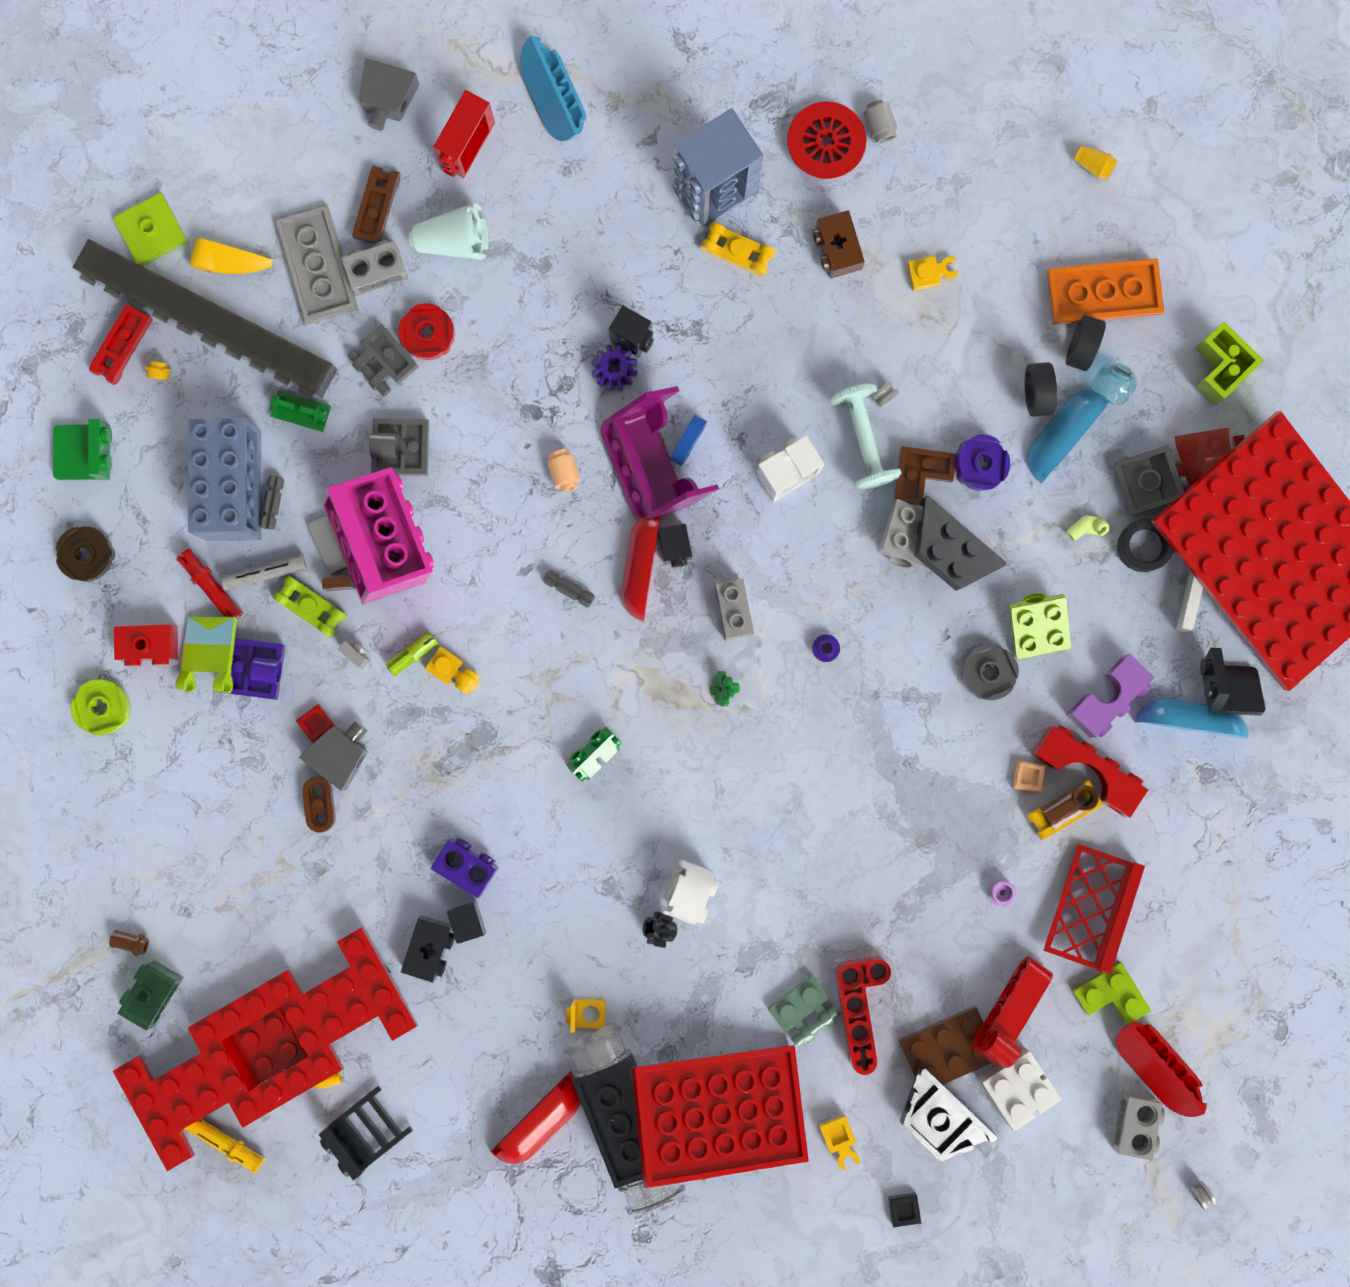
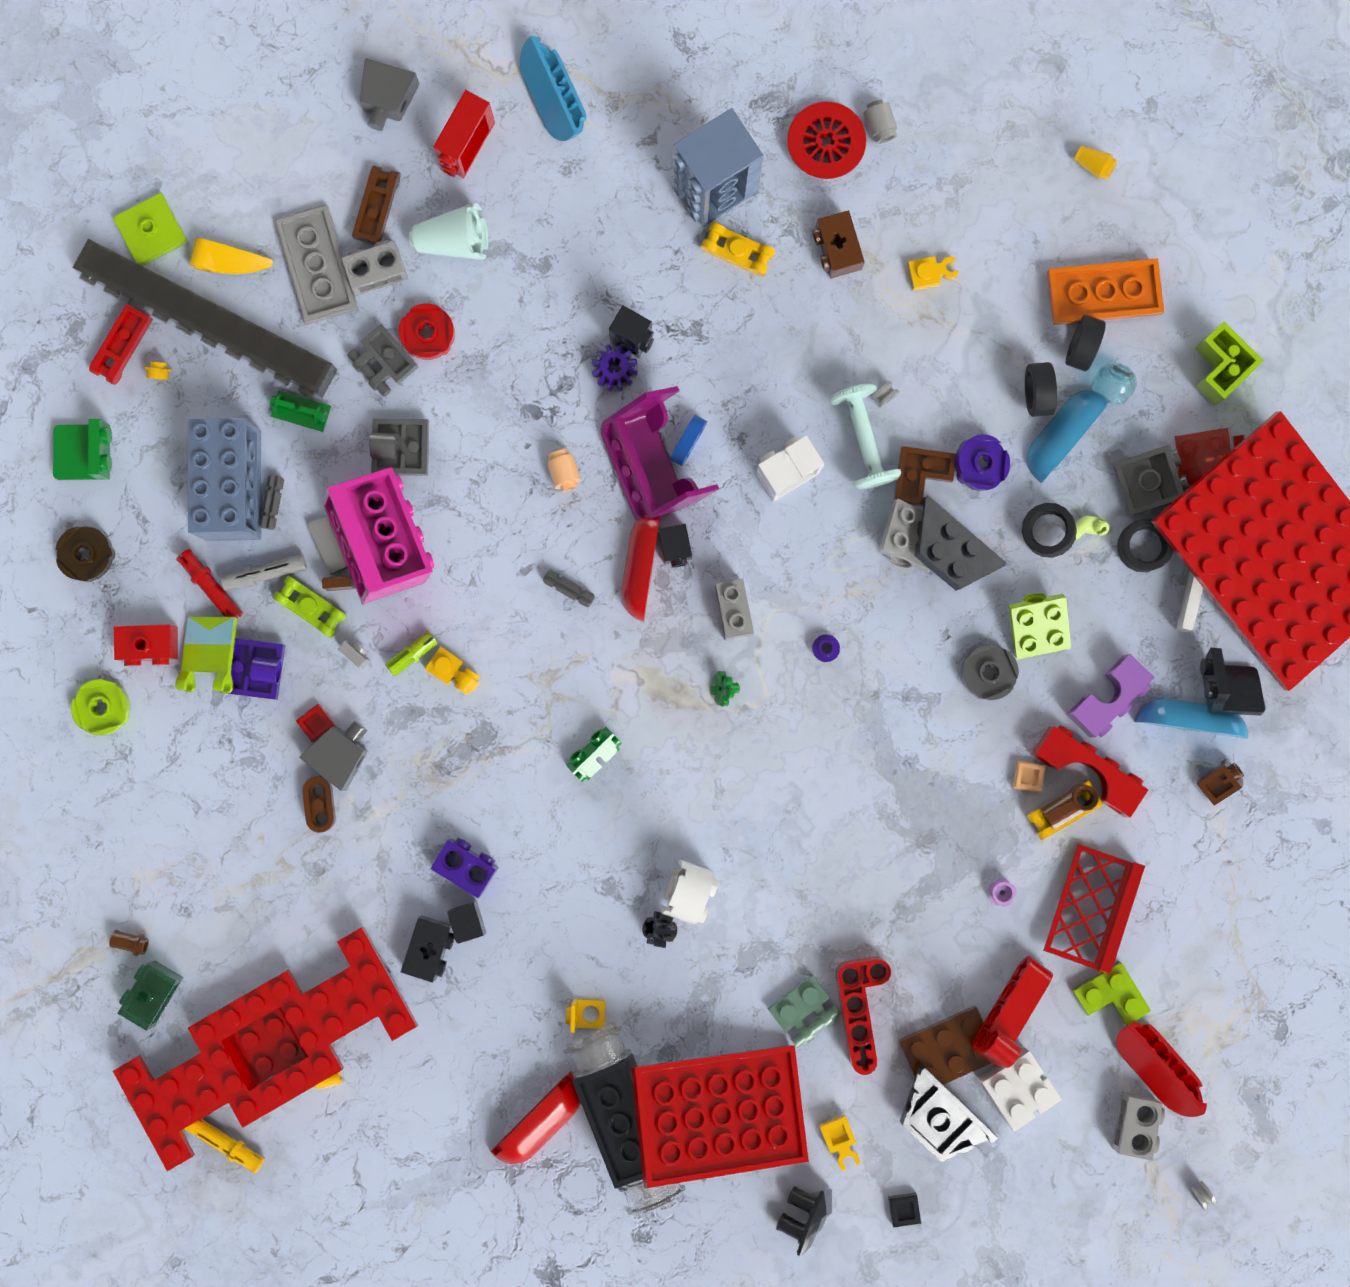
black plate [319,1085,413,1181] -> none
none -> black connector [776,1186,832,1256]
none -> black tyre [1021,503,1077,558]
none -> reddish brown bracket [1197,758,1244,806]

